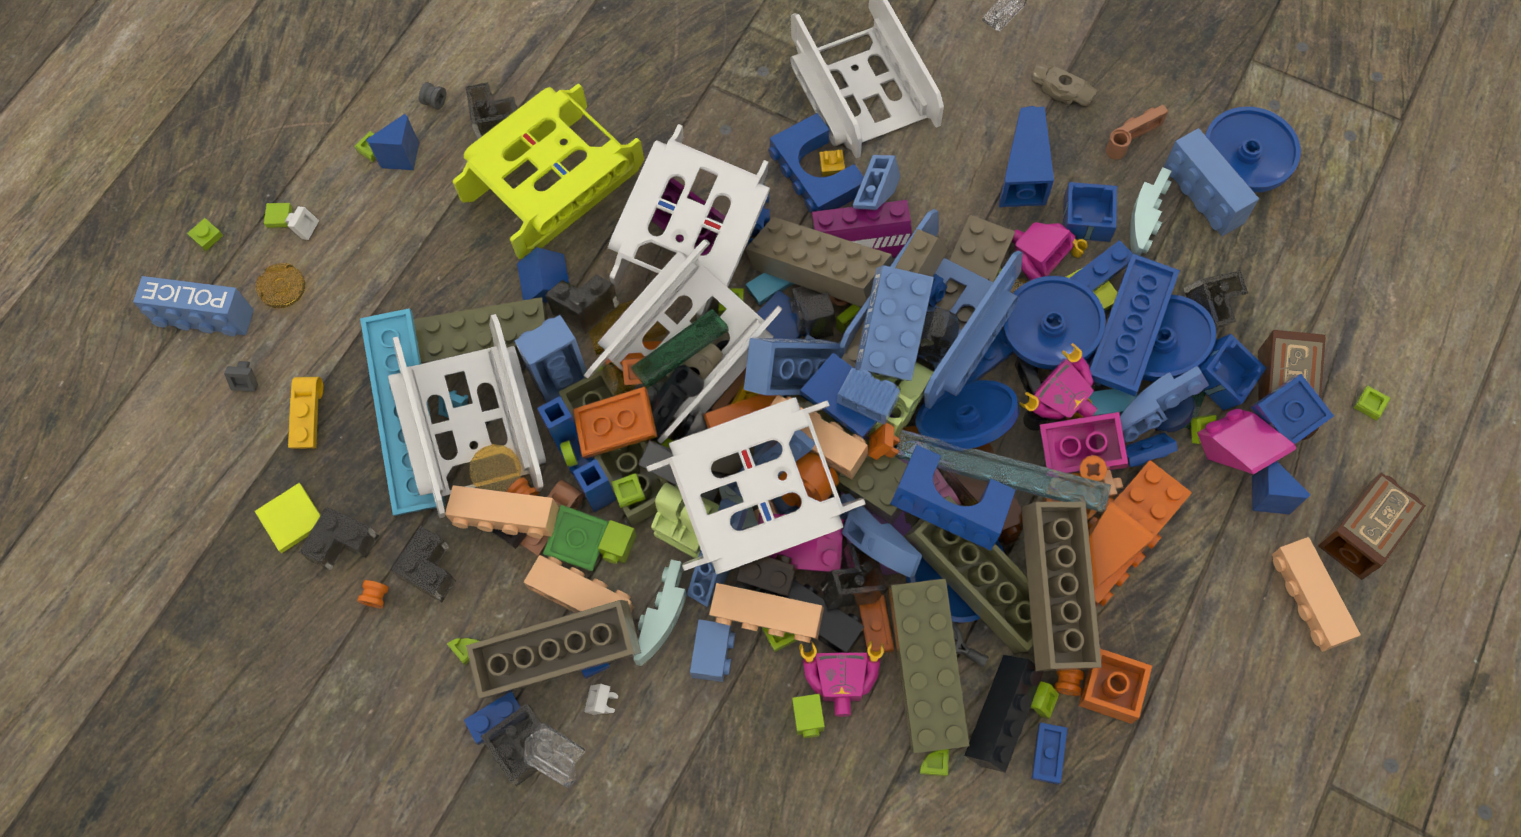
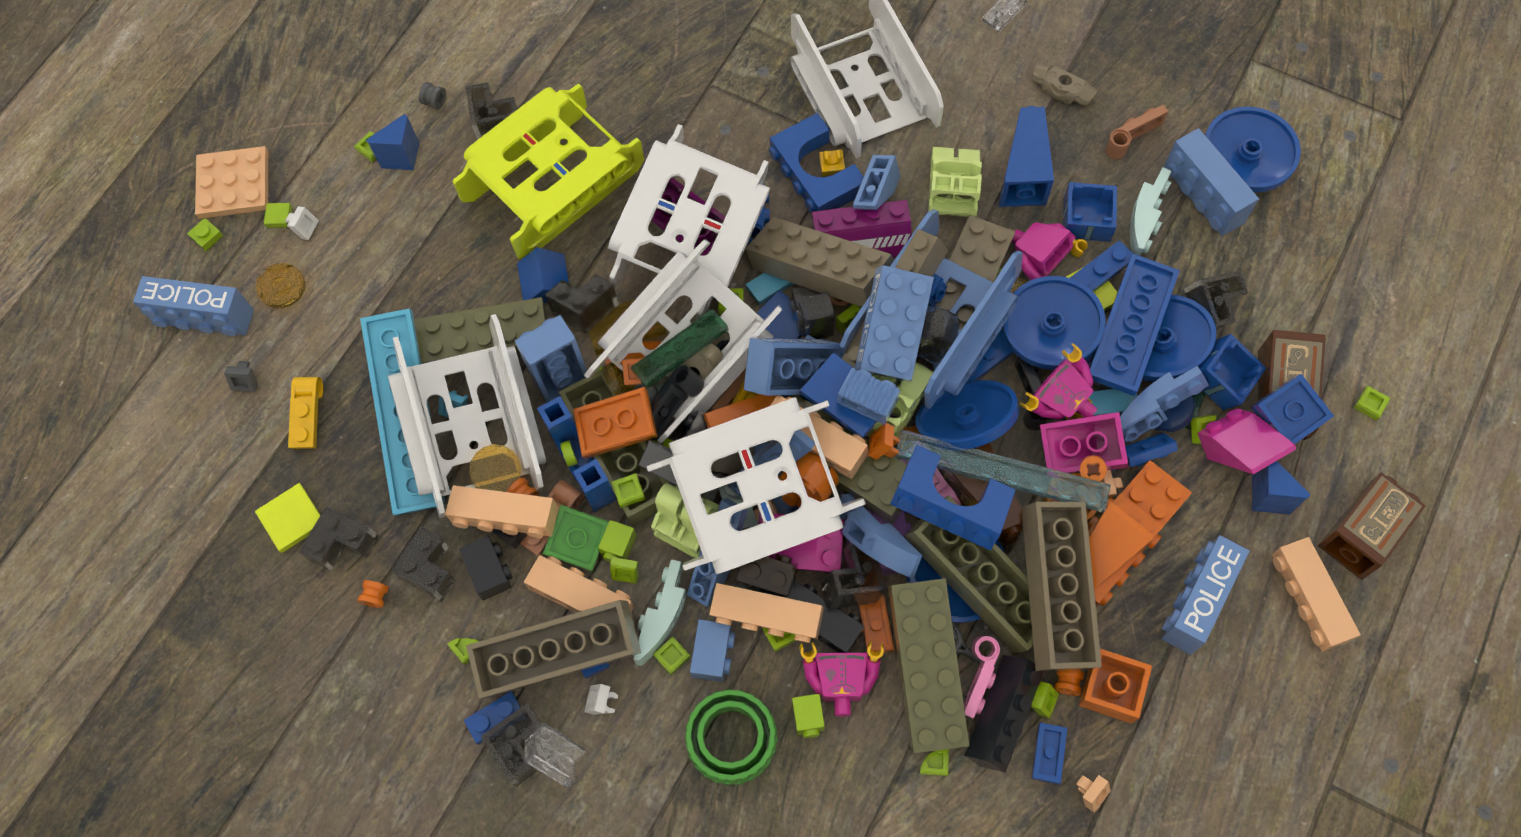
none -> light nougat plate [195,146,268,219]
none -> black brick [459,535,513,601]
none -> lime tile [610,557,639,584]
none -> lime tile [653,636,691,675]
none -> bright green tyre [685,689,777,786]
none -> yellowish green connector [928,147,982,217]
none -> bright pink plate [963,636,1000,719]
none -> light nougat tile [1076,775,1111,813]
none -> medium blue brick [1161,535,1249,655]

